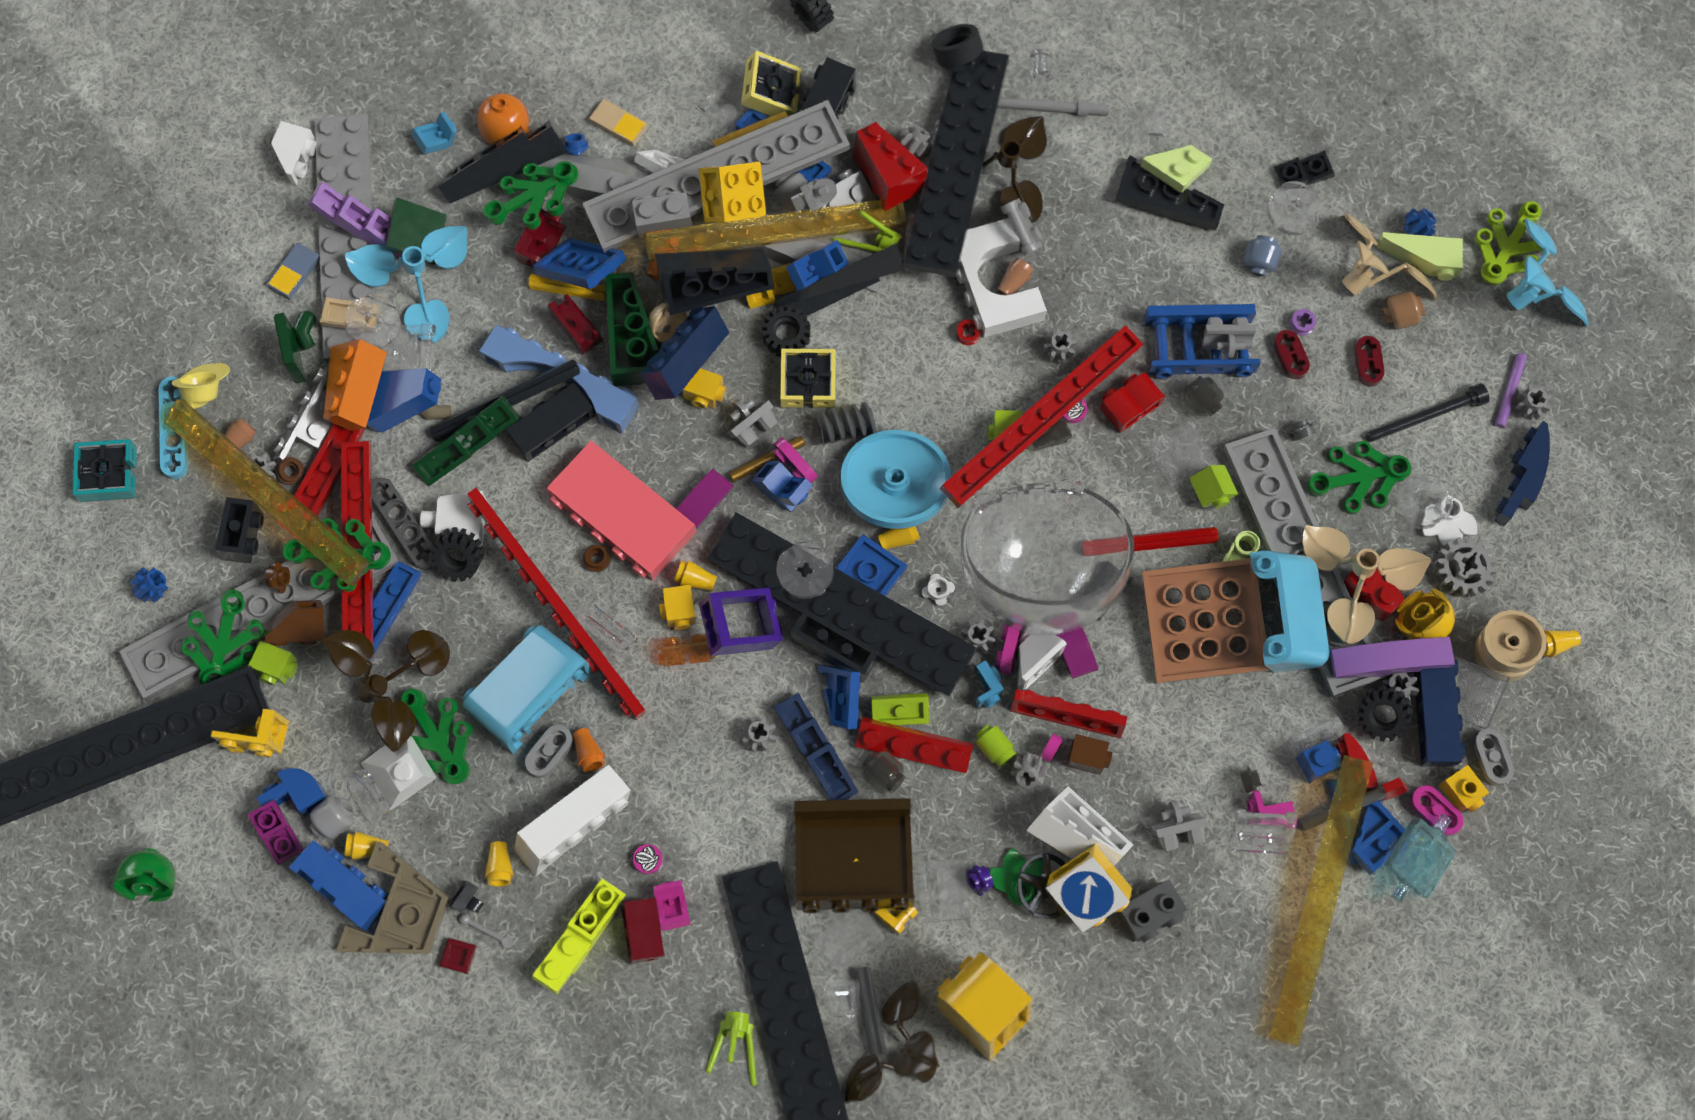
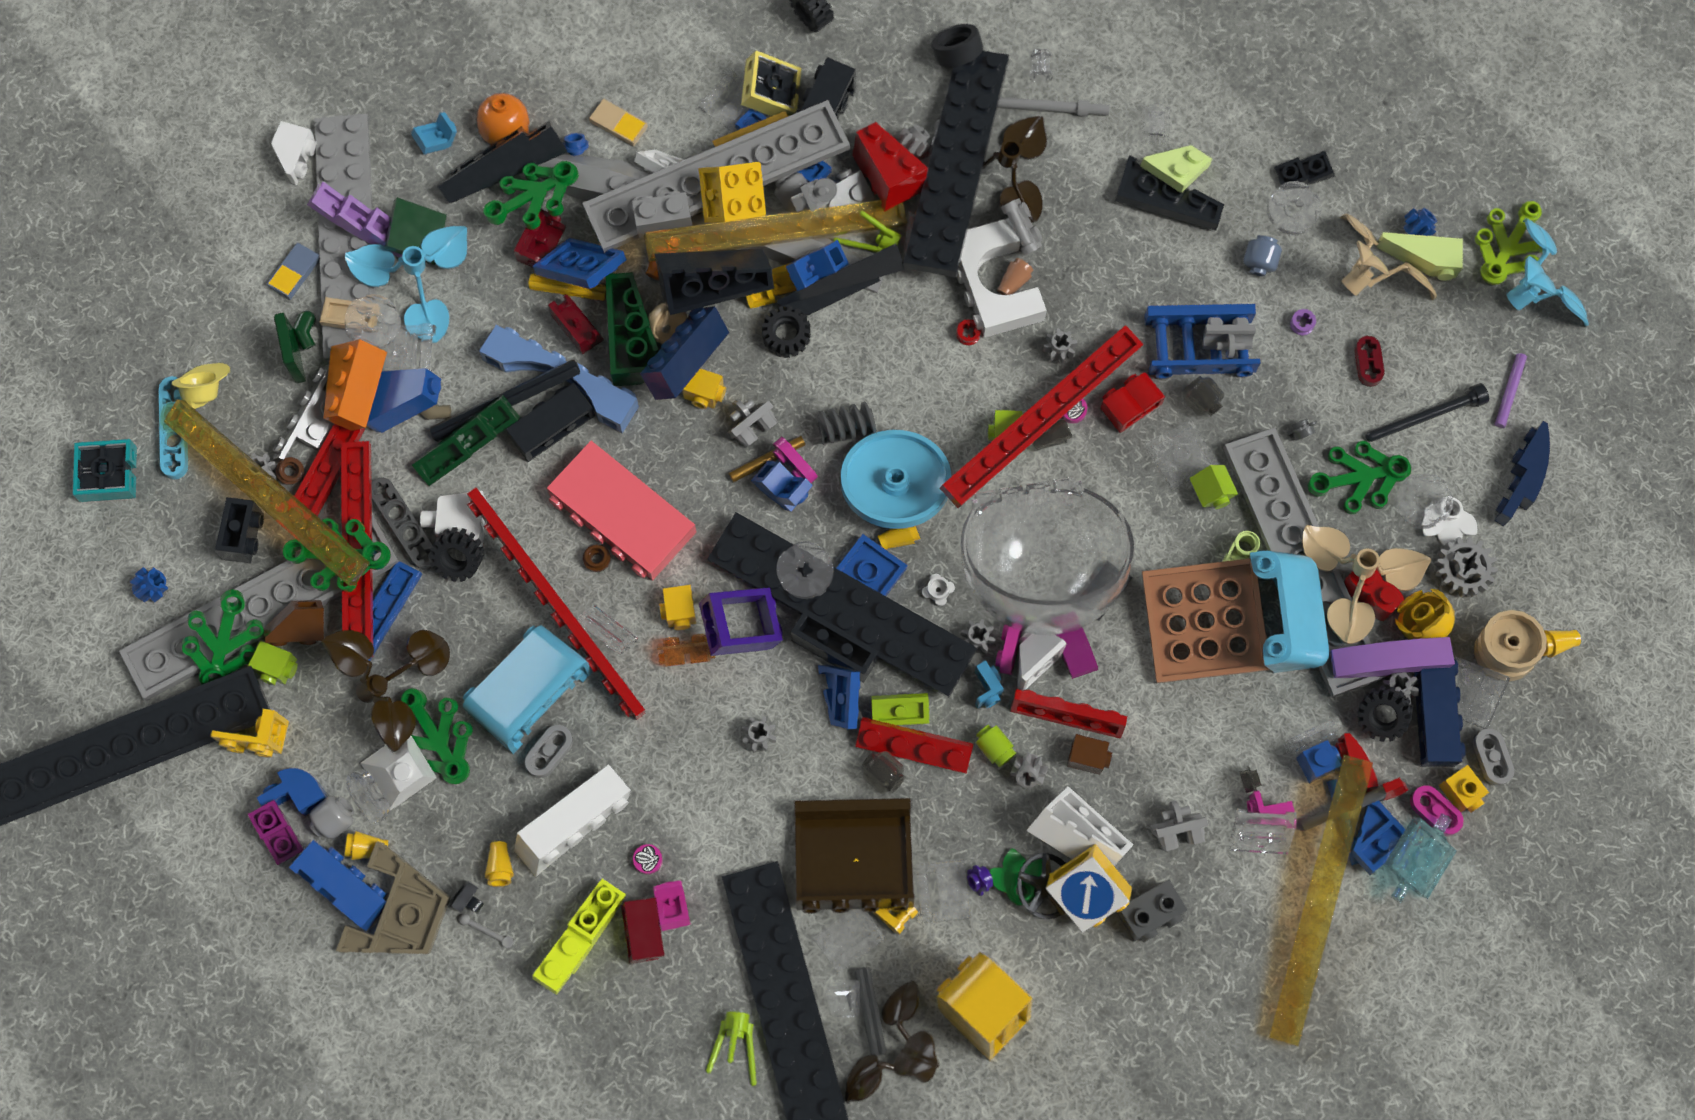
green cylinder [113,848,176,902] -> none
nougat cone [216,417,257,458] -> none
reddish brown plate [265,562,290,594] -> none
dark red tile [439,938,477,975] -> none
orange cone [573,728,605,773] -> none
yellow cone [674,560,717,592] -> none
magenta slope [677,468,734,529] -> none
dark blue slope [773,692,859,800] -> none
piece [781,349,836,408] -> none
dark pink tile [1041,733,1063,763] -> none
red axle [1082,527,1219,557] -> none
dark red beam [1273,329,1310,380] -> none
medium nougat head [1383,291,1425,330] -> none
light grey gear [1515,385,1551,420] -> none

